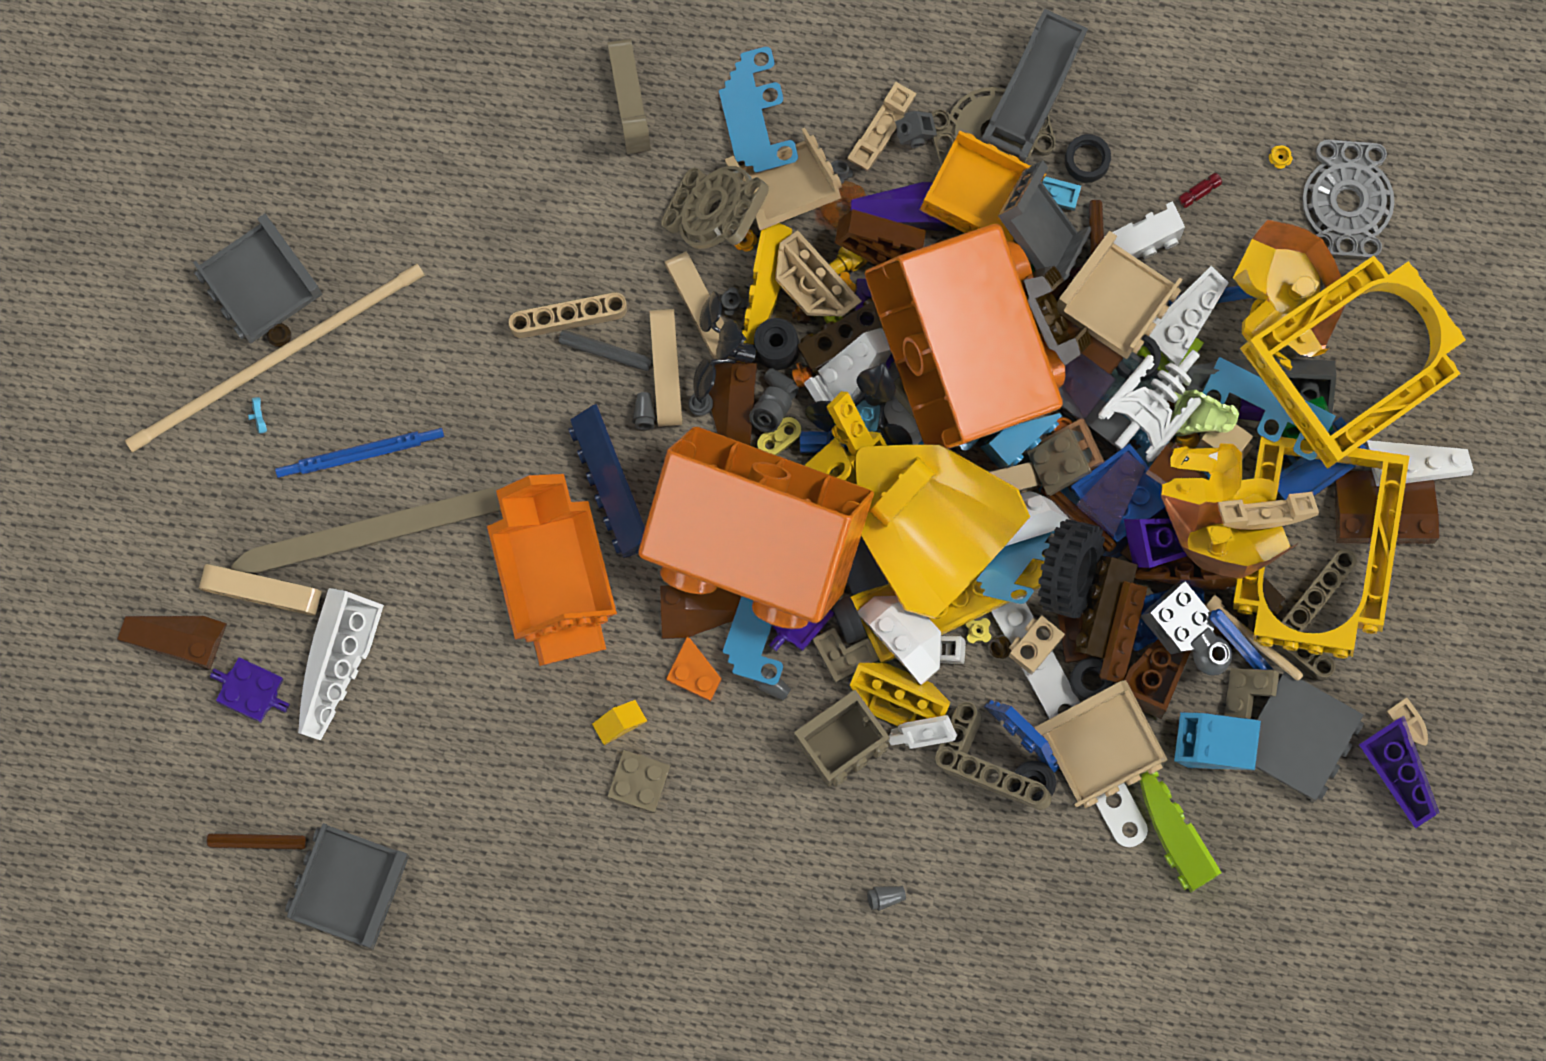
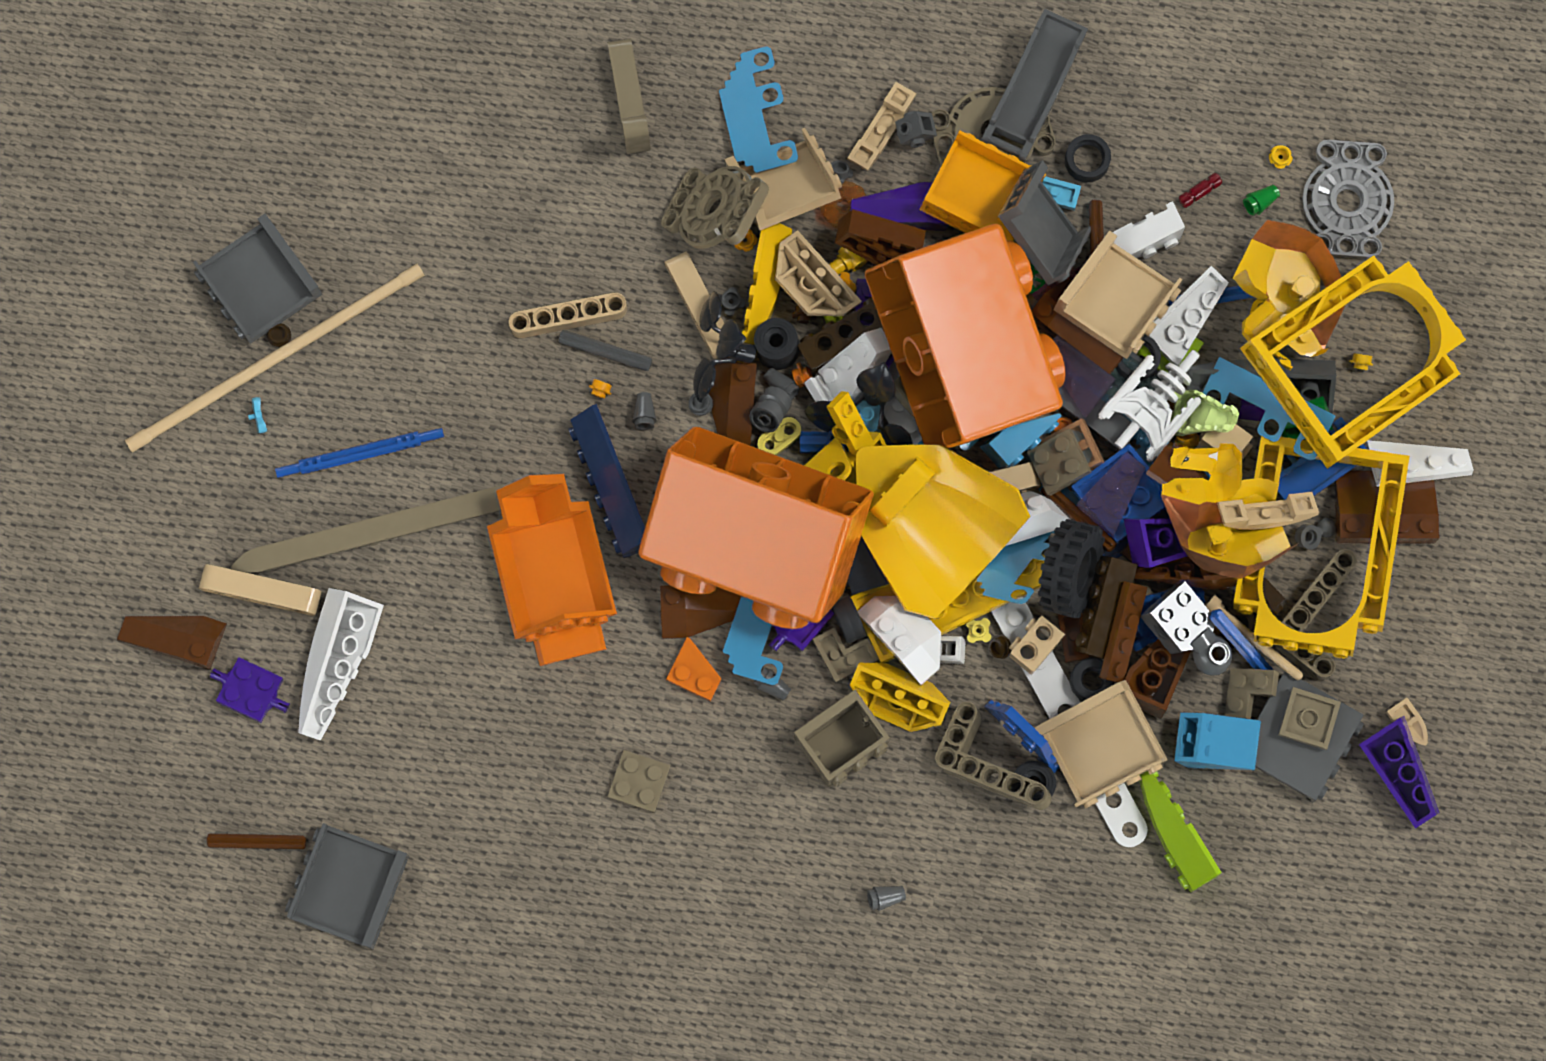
yellow slope [592,700,647,746] -> none
tan beam [650,309,682,427] -> none
white hinge [889,715,957,749] -> none
dark brown plate [1024,265,1091,365] -> none
none -> light orange plate [589,379,612,399]
none -> green cone [1243,184,1280,216]
none -> dark tan plate [1278,687,1341,750]
none -> dark grey plate [1295,518,1337,550]
none -> yellow plate [1349,353,1373,370]

